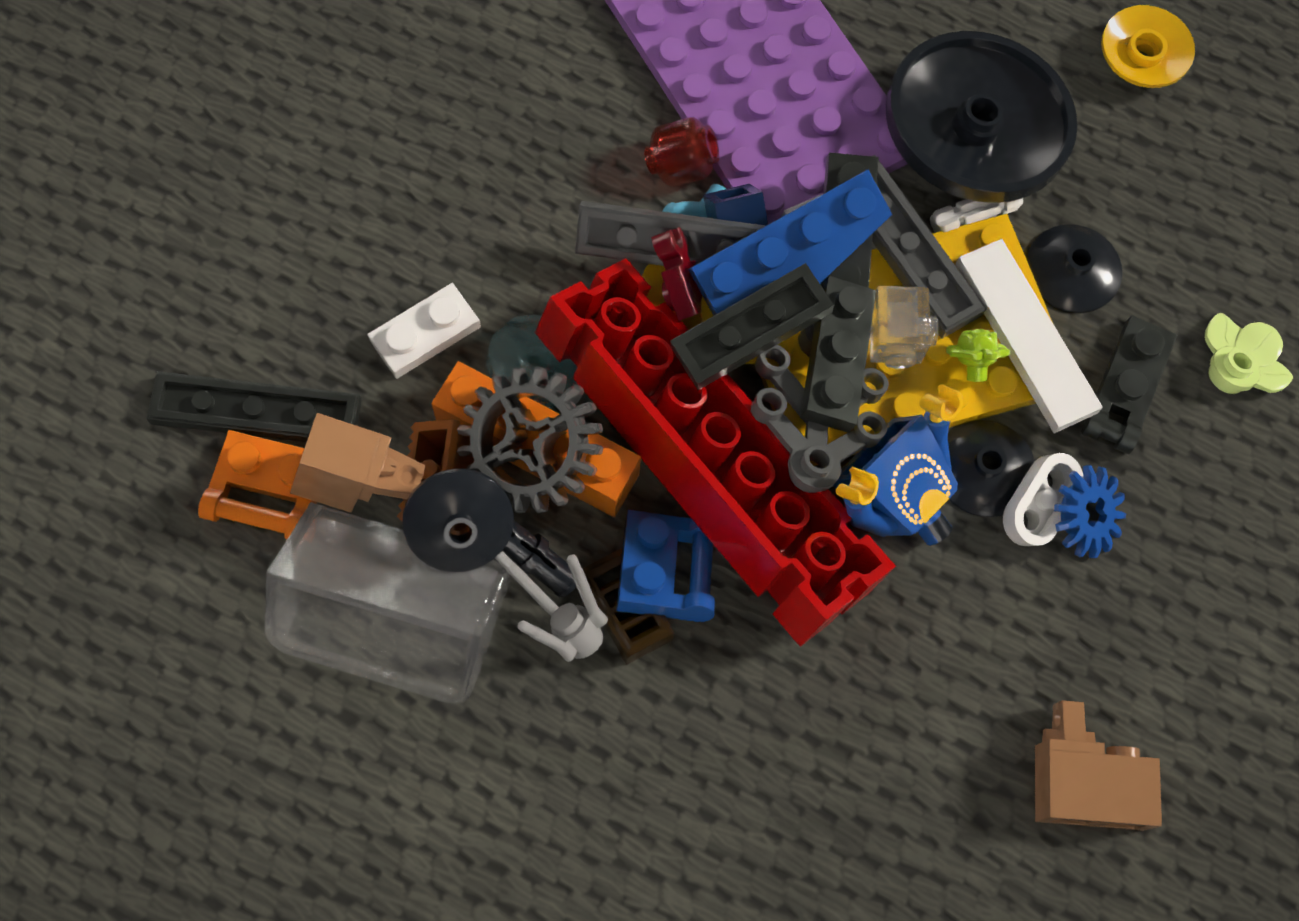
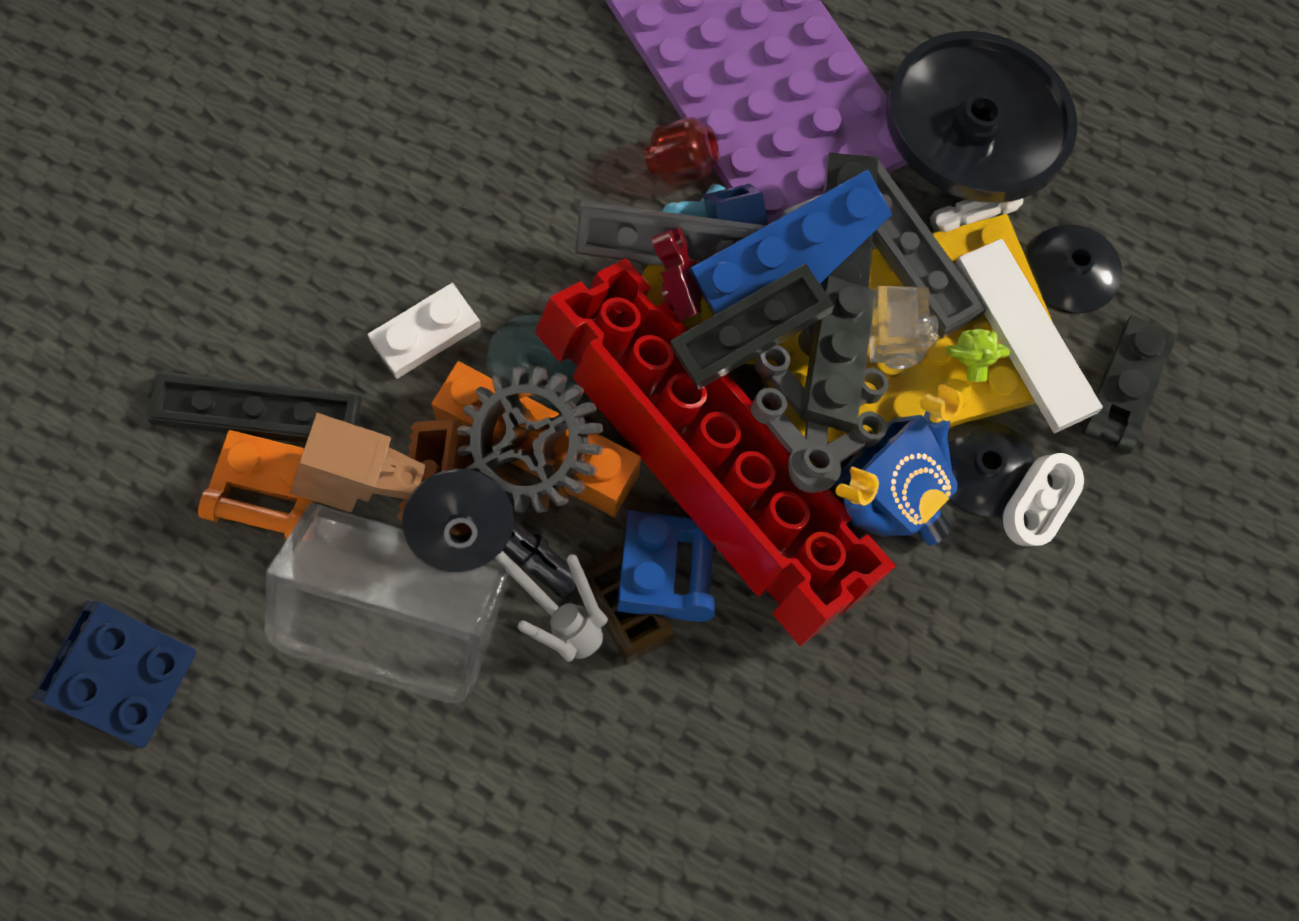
medium nougat hinge [1035,700,1162,831] -> none
blue gear [1054,465,1126,558] -> none
yellow dish [1101,5,1195,88] -> none
yellowish green plate [1204,313,1293,394] -> none
none -> dark blue bracket [31,600,196,748]

